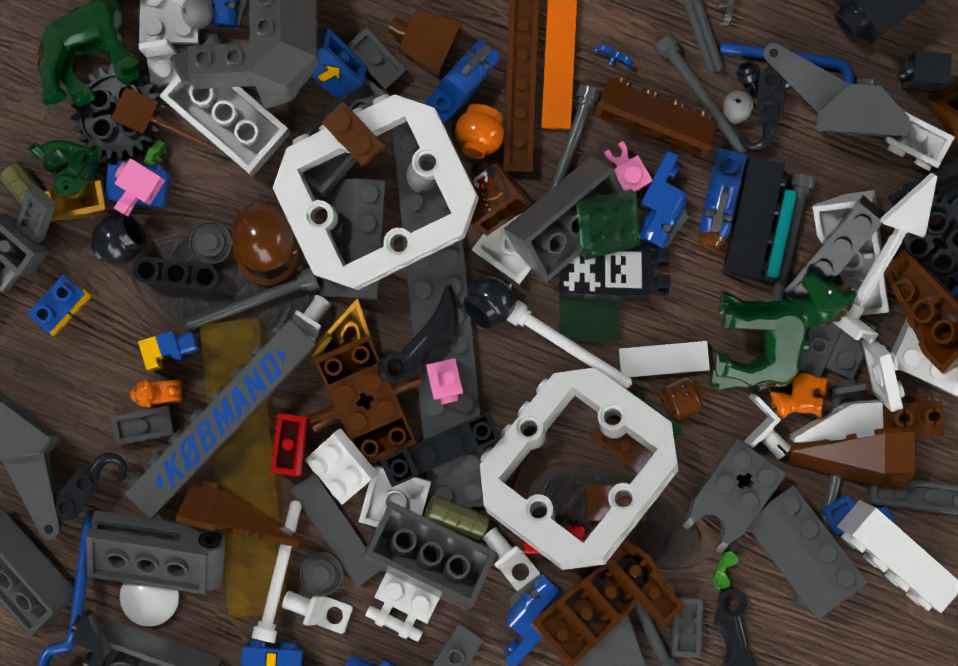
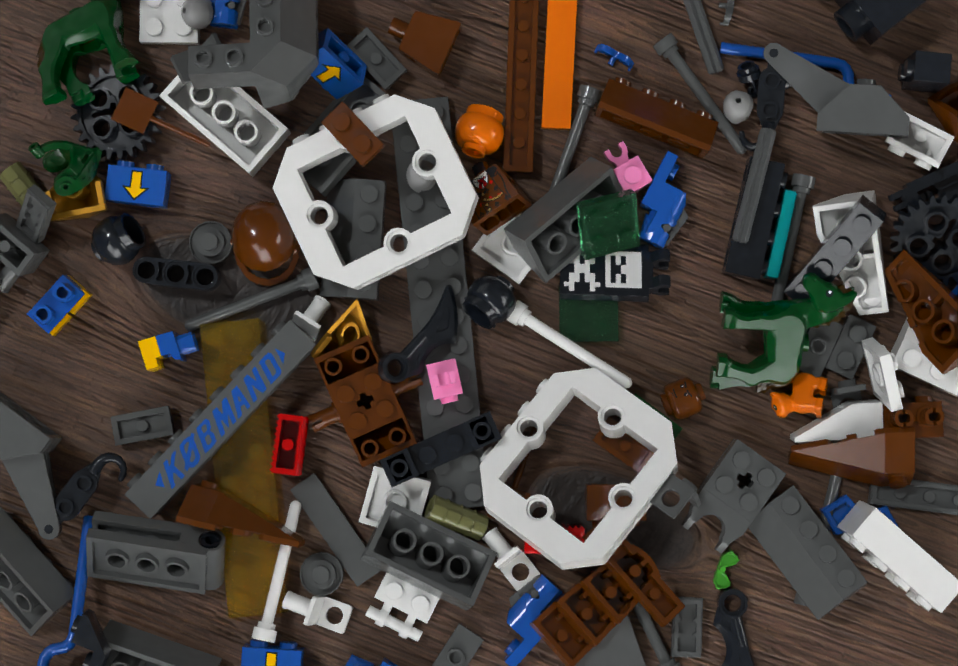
bright pink brick [114,158,165,216] -> none
white dish [120,582,179,626] -> none
orange animal [130,379,183,408] -> none
white bracket [138,36,178,87] -> none
bright green piece [143,140,167,165] -> none
white plate [305,428,378,505] -> none
blue plate [423,40,500,126] -> none
white tile [618,341,710,377] -> none
blue plate [697,148,747,250] -> none
white bracket [744,394,791,459] -> none
white piece [833,173,937,344] -> none
none -> dark grey bracket [650,474,702,519]
none -> dark grey axle [732,128,776,243]

